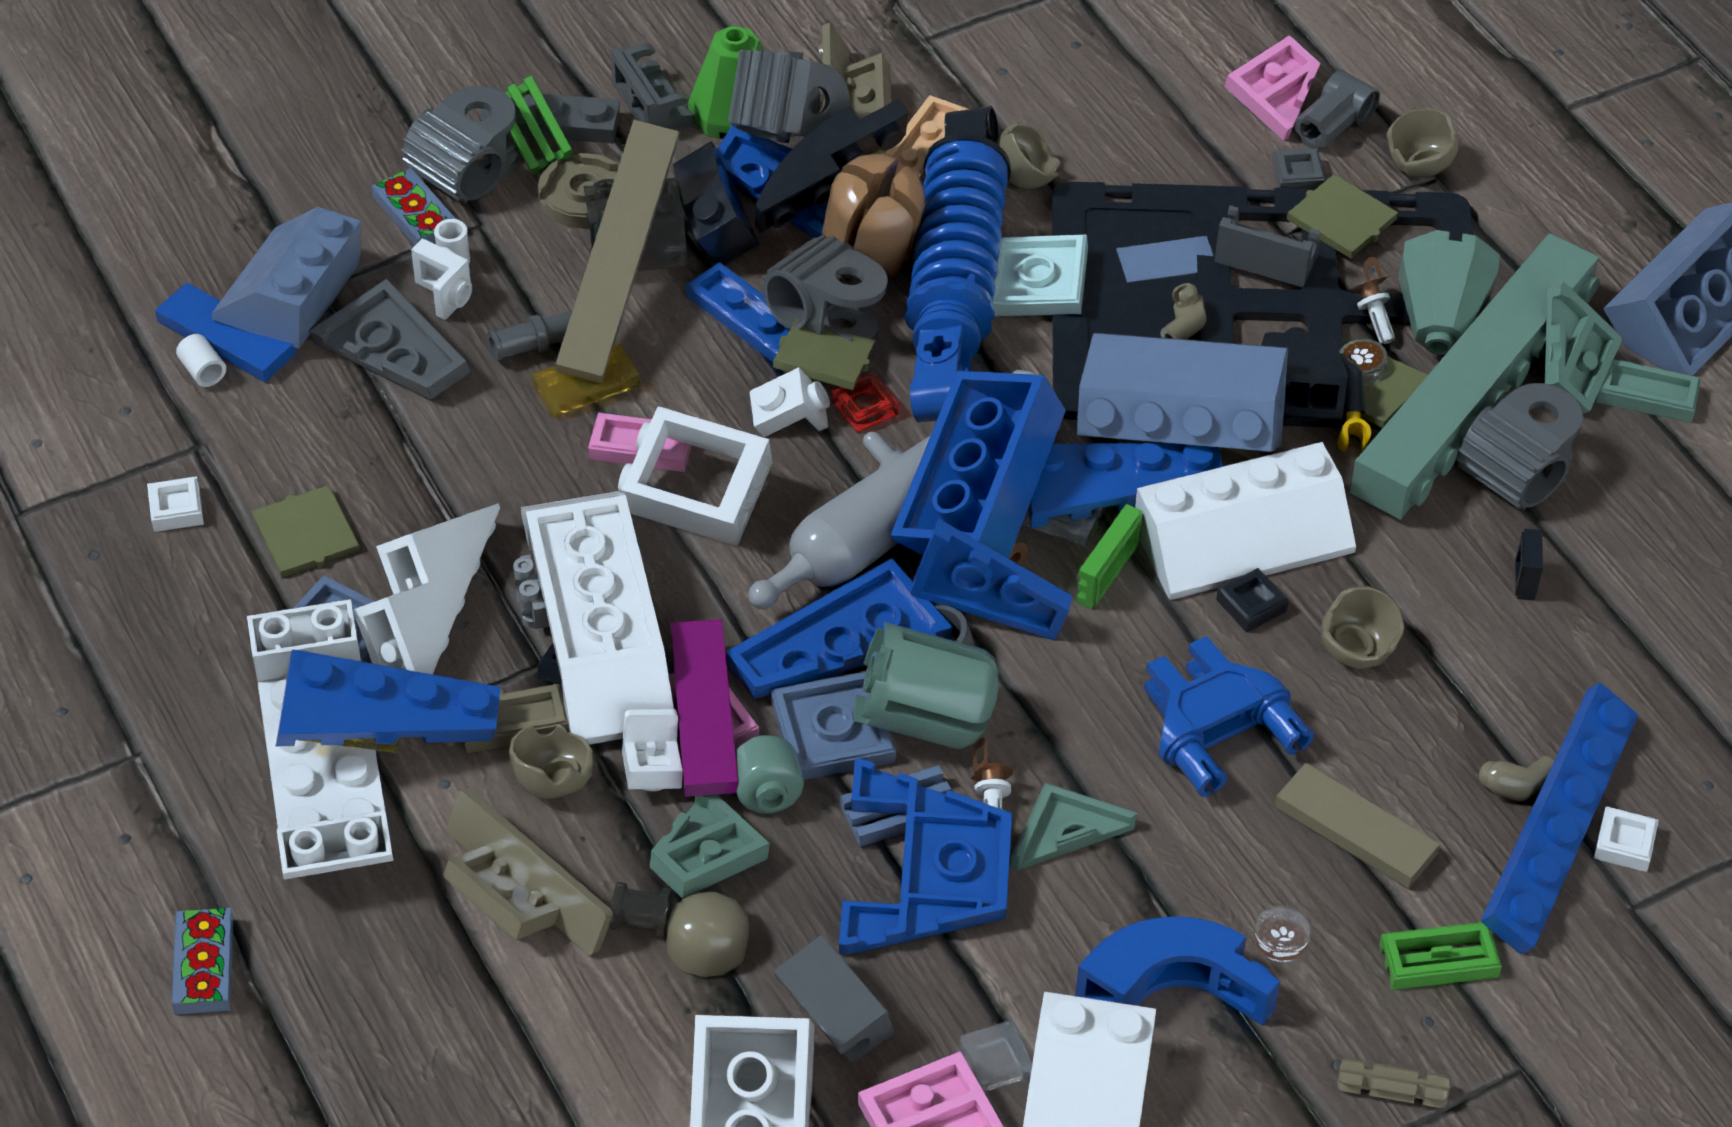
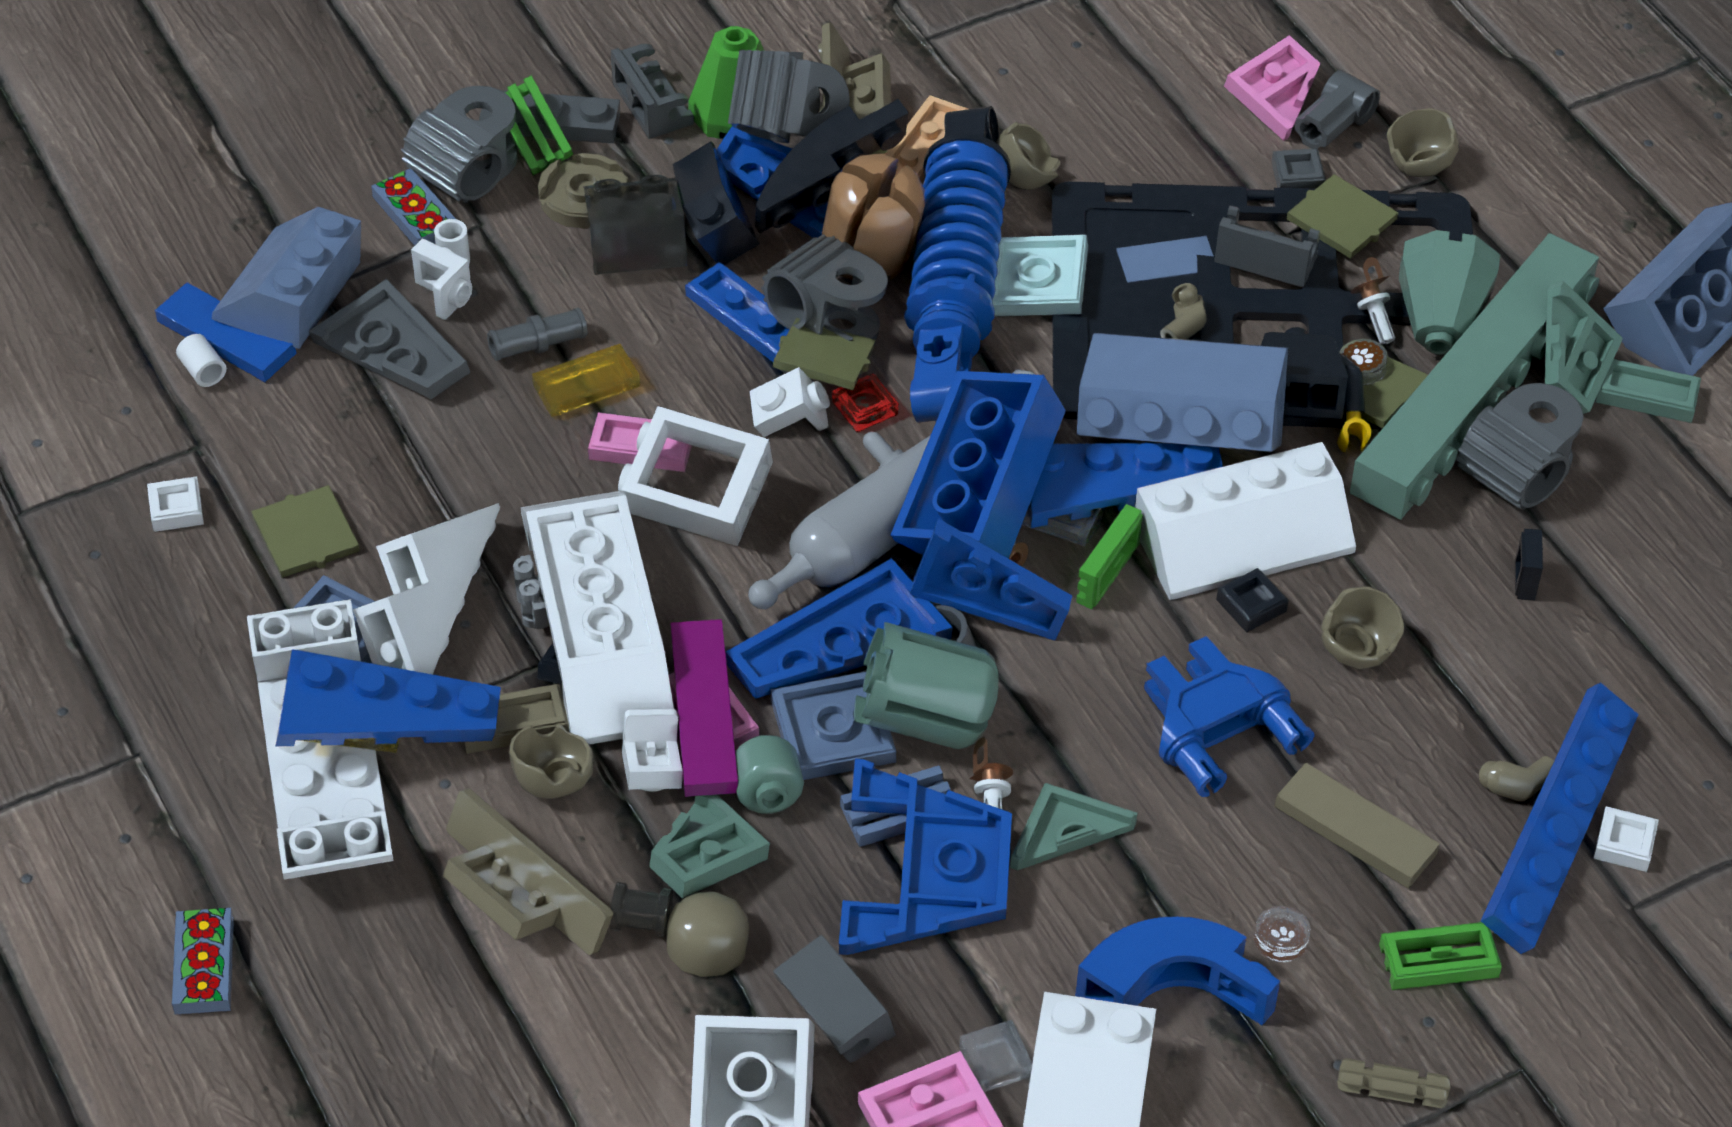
dark tan tile [555,120,679,383] -> none

